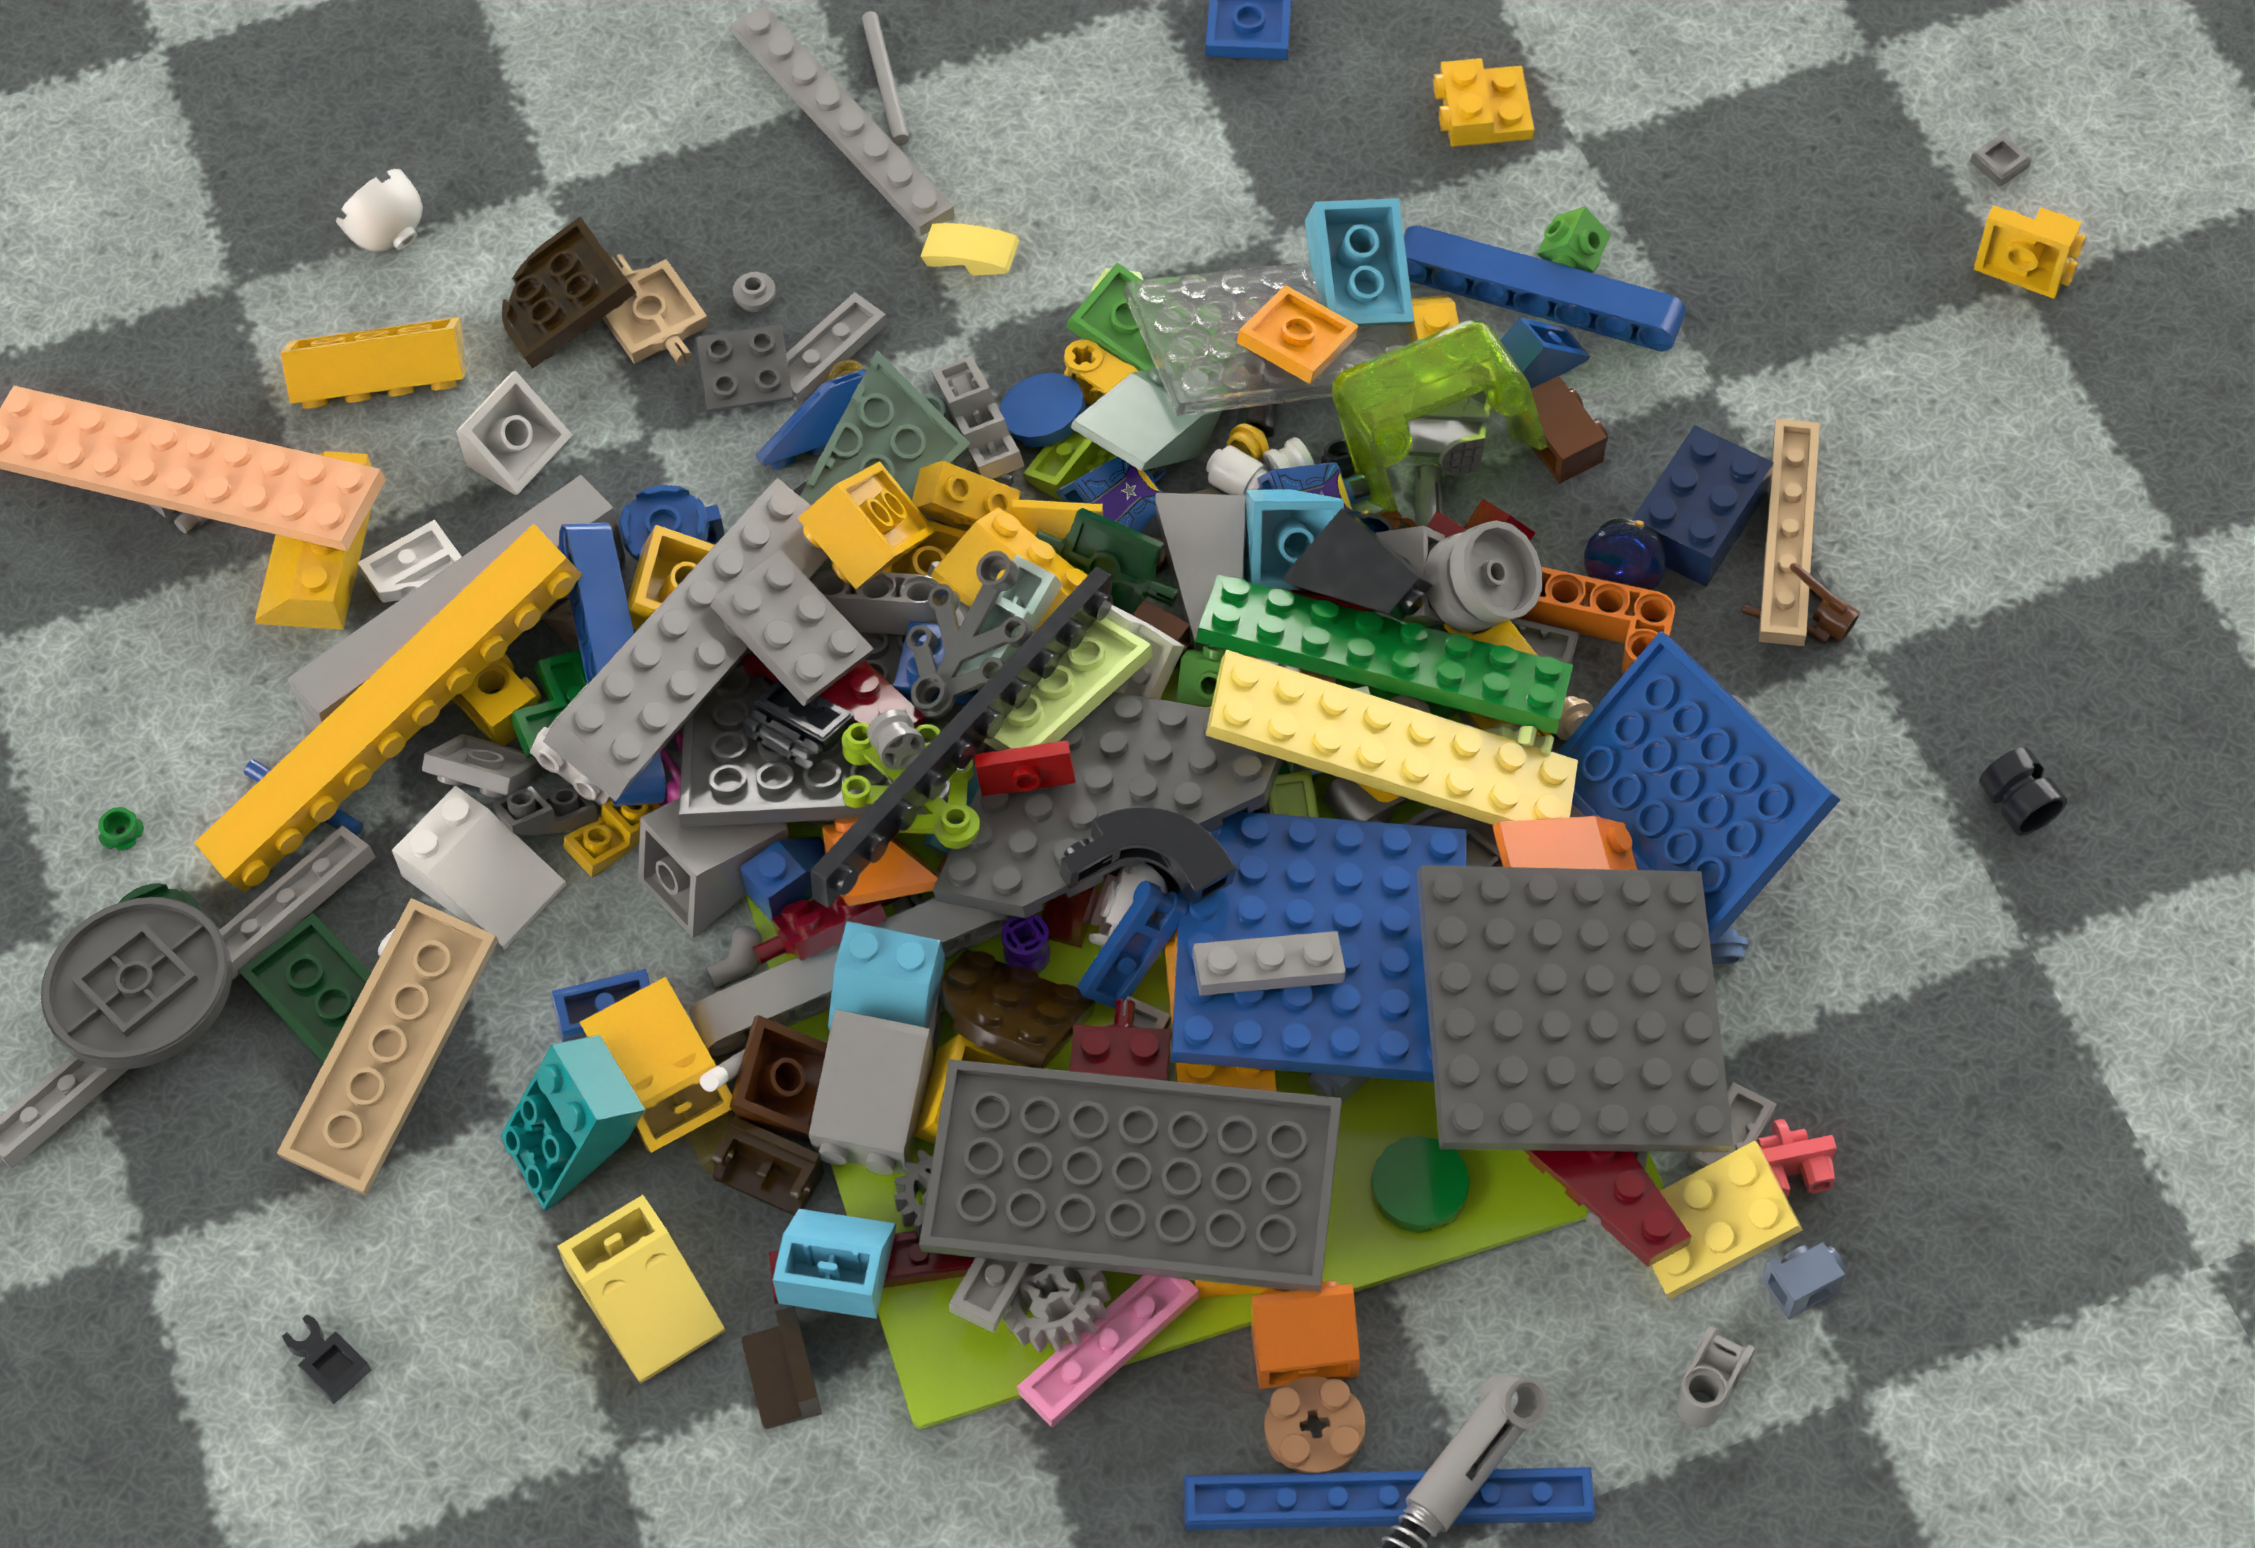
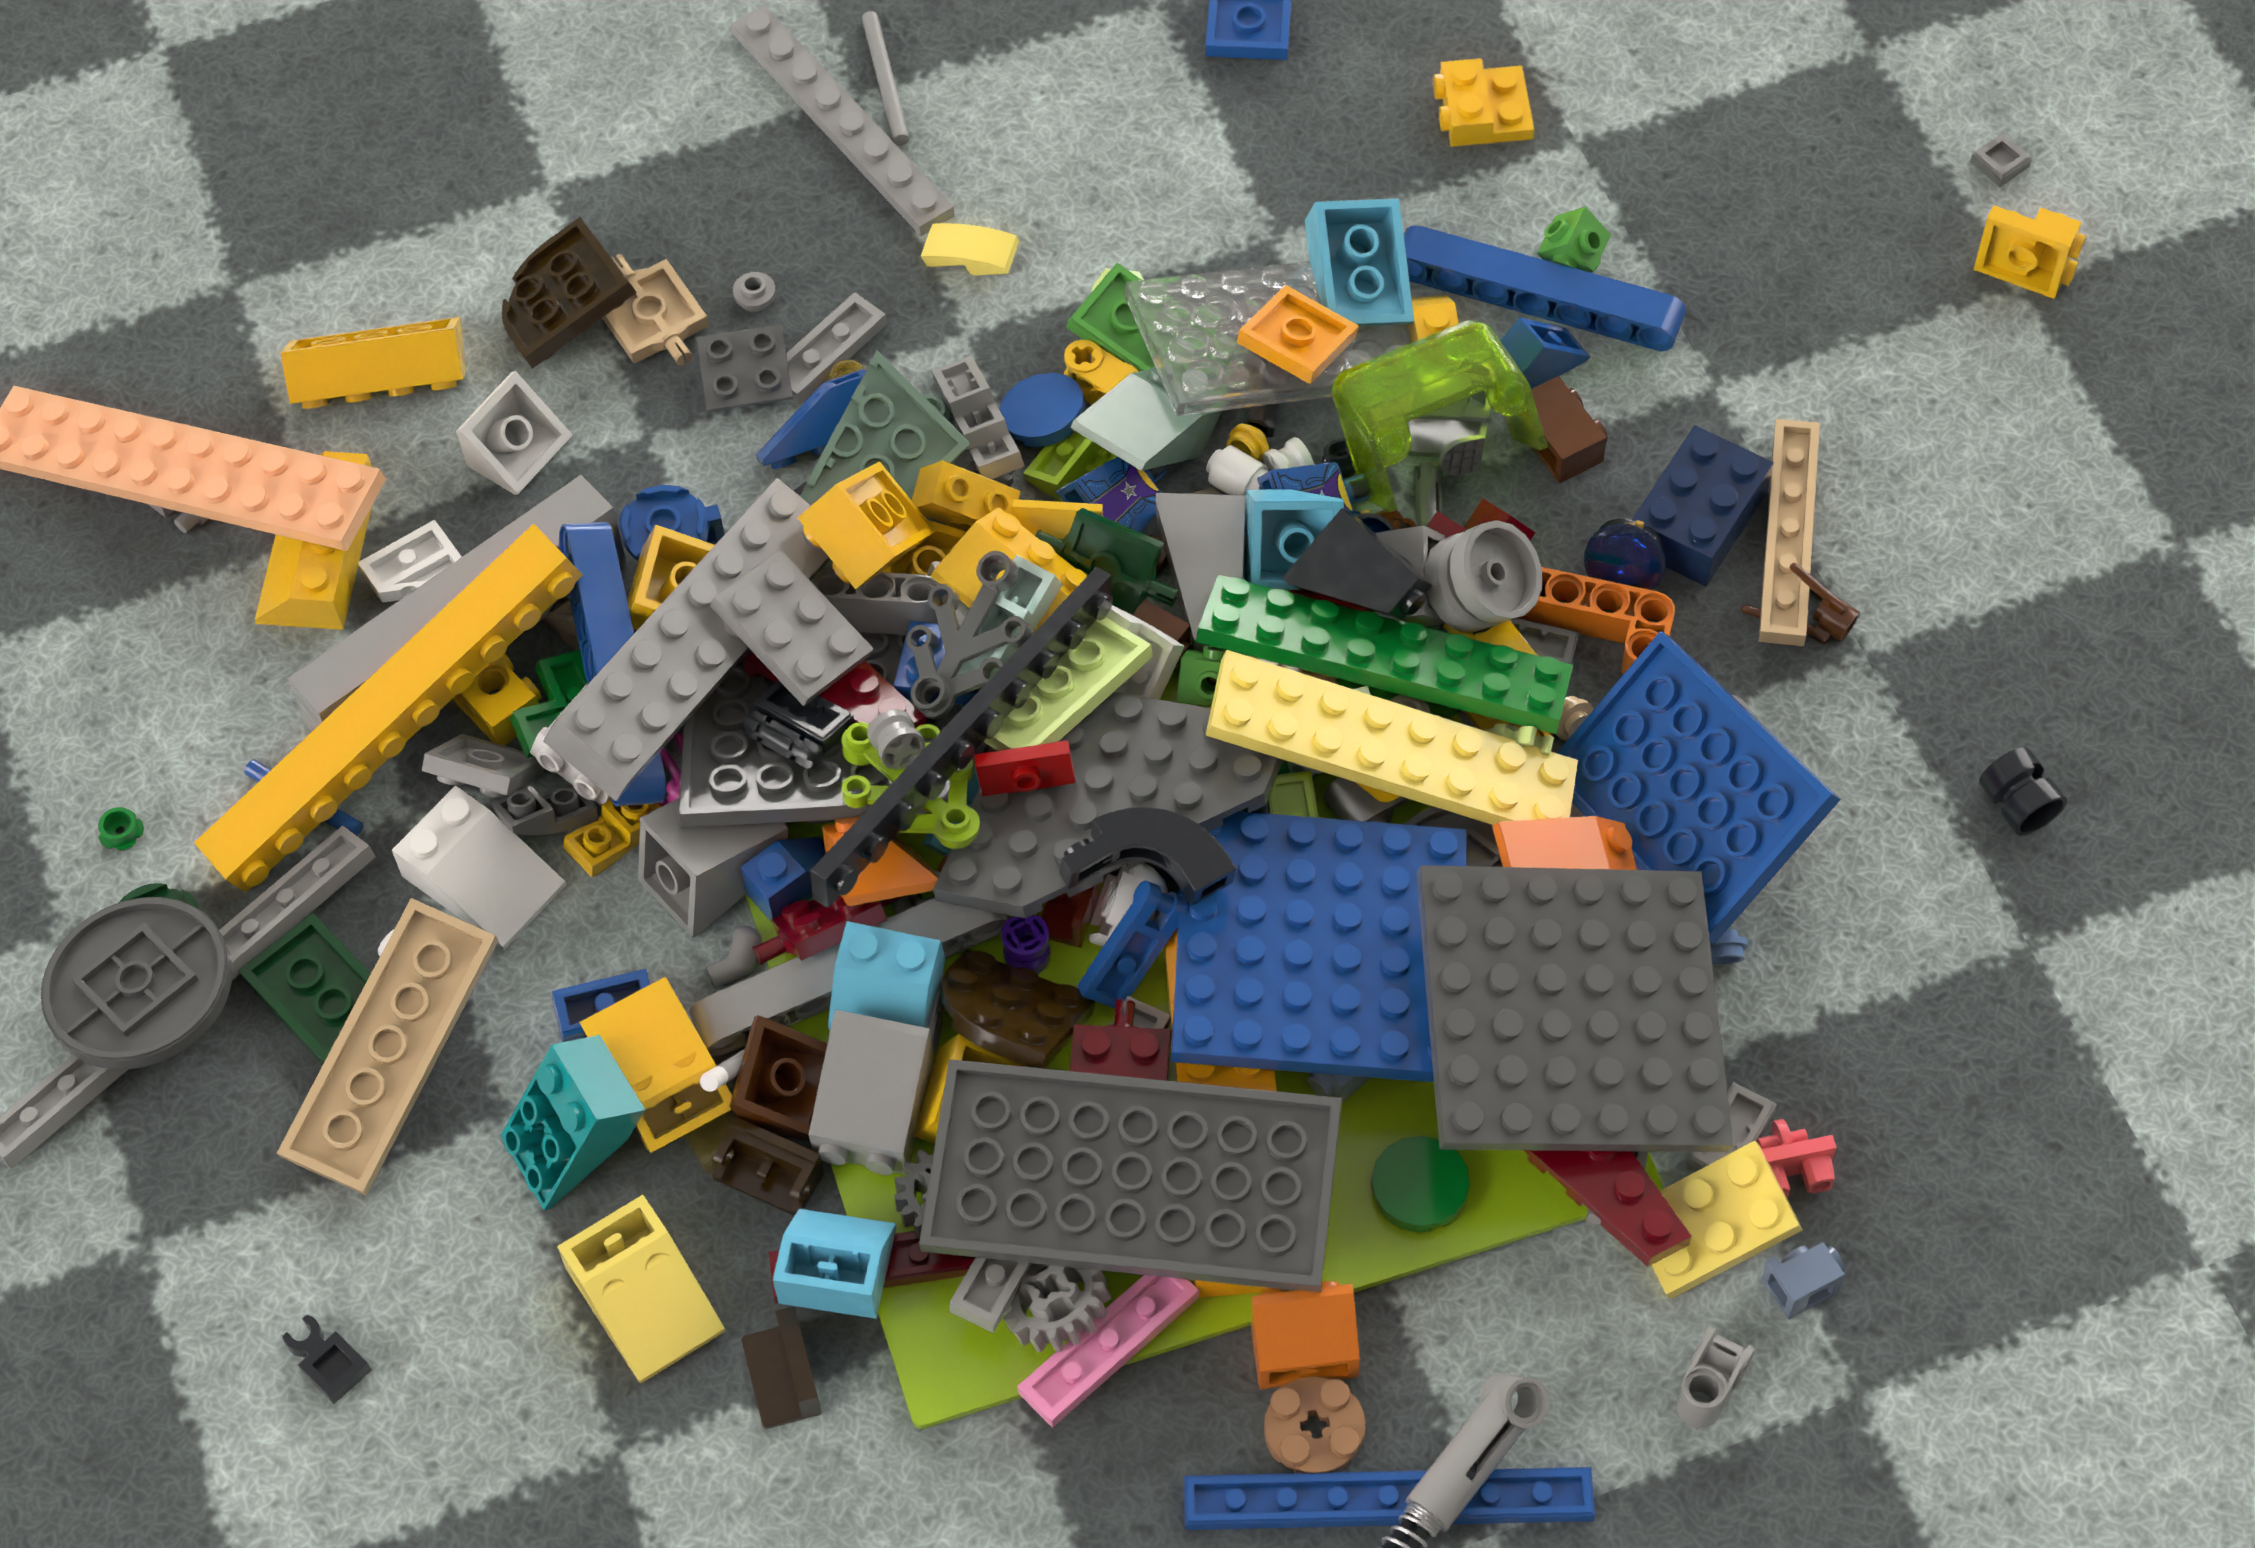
white cylinder [336,169,423,251] -> none
light grey plate [1192,931,1346,996] -> none

